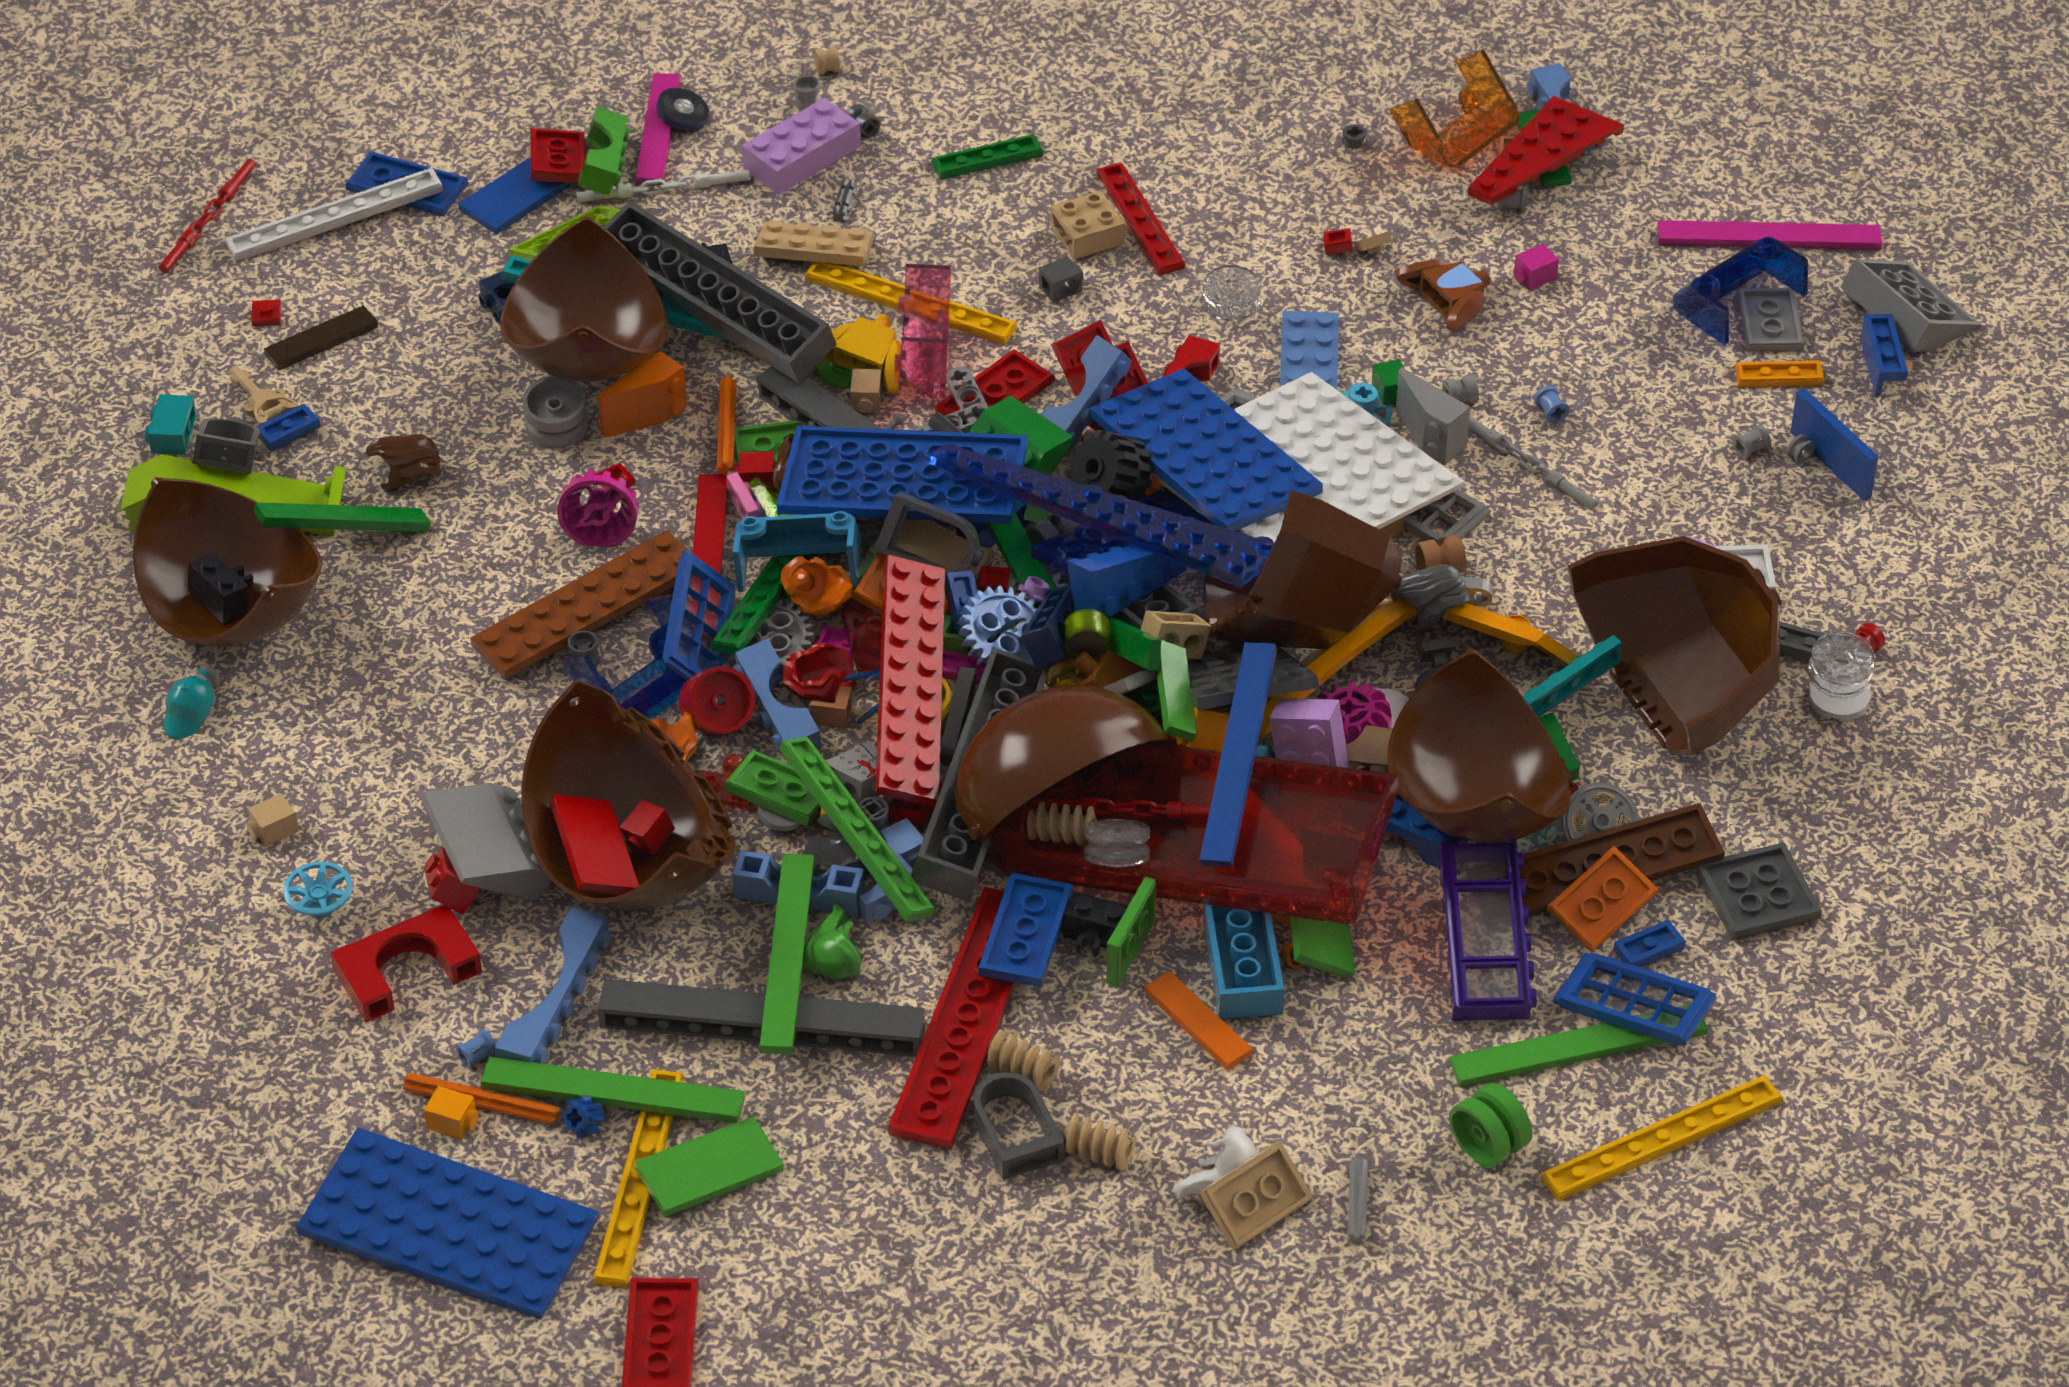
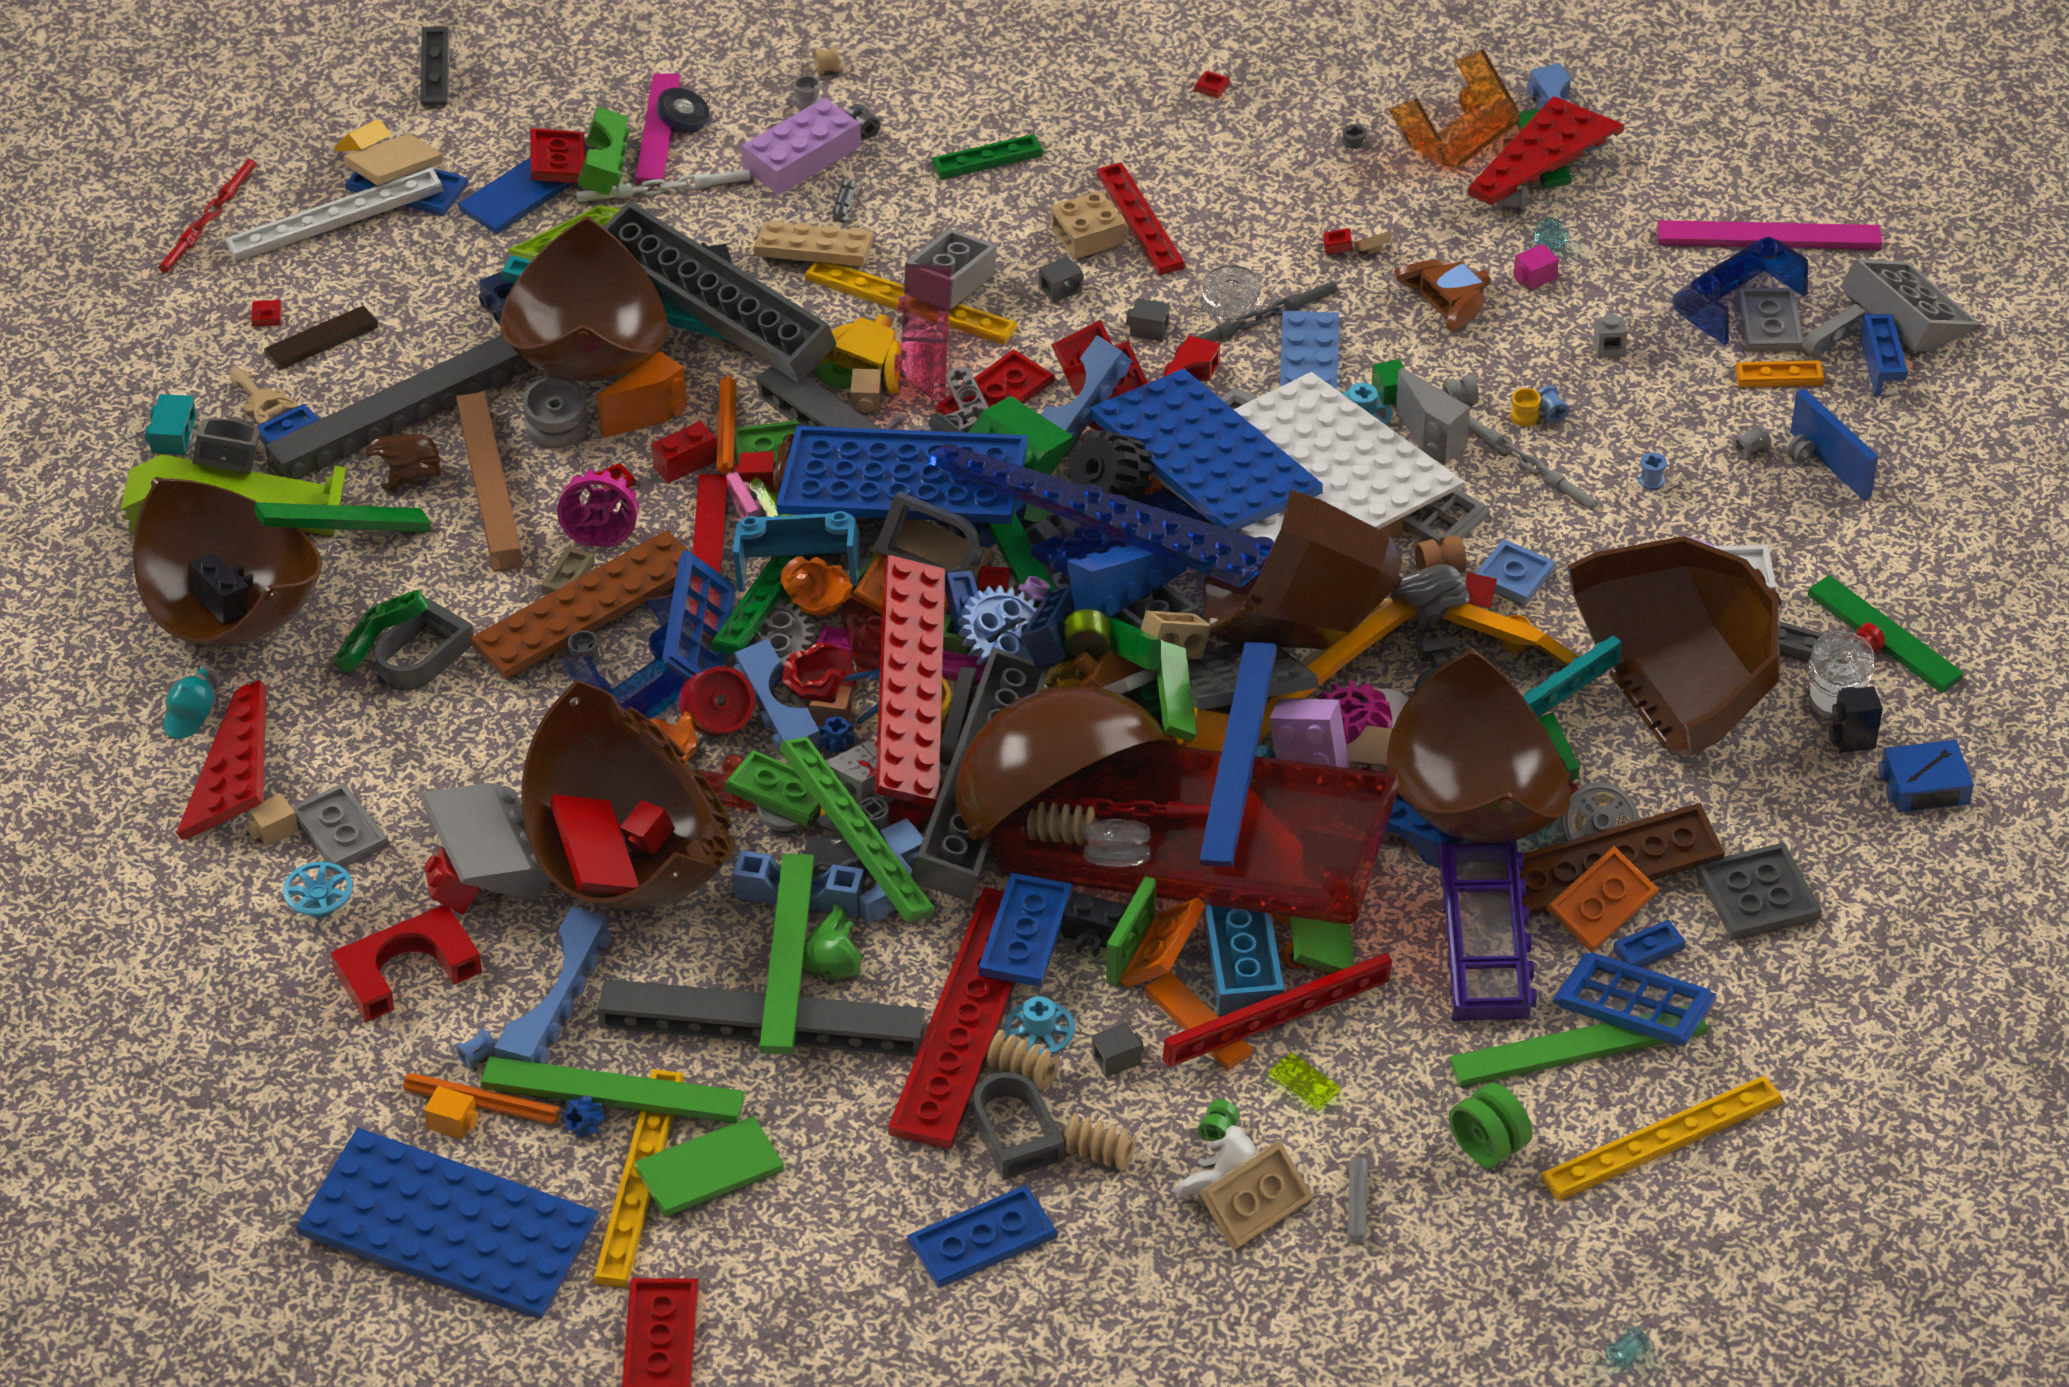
none -> red wing [176,680,267,840]
none -> dark grey brick [265,335,534,480]
none -> light grey tile [292,783,389,872]
none -> green beam [332,590,429,674]
none -> yellow slope [334,119,391,151]
none -> tan tile [344,133,443,186]
none -> dark grey window [375,598,474,690]
none -> dark grey piece [420,26,450,105]
none -> medium nougat tile [456,391,523,572]
none -> dark tan plate [541,546,595,595]
none -> red brick [651,421,717,484]
none -> blue gear [818,716,855,754]
none -> light grey brick [903,228,997,309]
none -> blue tile [907,1185,1058,1289]
none -> medium azure wheel [1004,996,1075,1056]
none -> dark grey brick [1092,1022,1144,1077]
none -> orange tile [1120,898,1206,987]
none -> dark grey brick [1126,298,1170,341]
none -> red tile [1162,953,1392,1068]
none -> dark grey piece [1180,281,1337,345]
none -> red tile [1194,70,1230,99]
none -> bright green wheel [1198,1099,1240,1142]
none -> clear neon green tile [1269,1052,1340,1111]
none -> red brick [1465,572,1497,608]
none -> medium blue plate [1475,539,1555,605]
none -> yellow wheel [1510,388,1541,427]
none -> clear light blue gear [1533,217,1569,251]
none -> light grey brick [1592,313,1628,358]
none -> clear light blue bush [1605,1326,1650,1371]
none -> medium blue bush [1638,452,1667,490]
none -> light grey beam [1802,304,1870,358]
none -> green tile [1808,575,1964,693]
none -> black brick [1829,686,1883,753]
none -> blue brick [1878,740,1974,813]

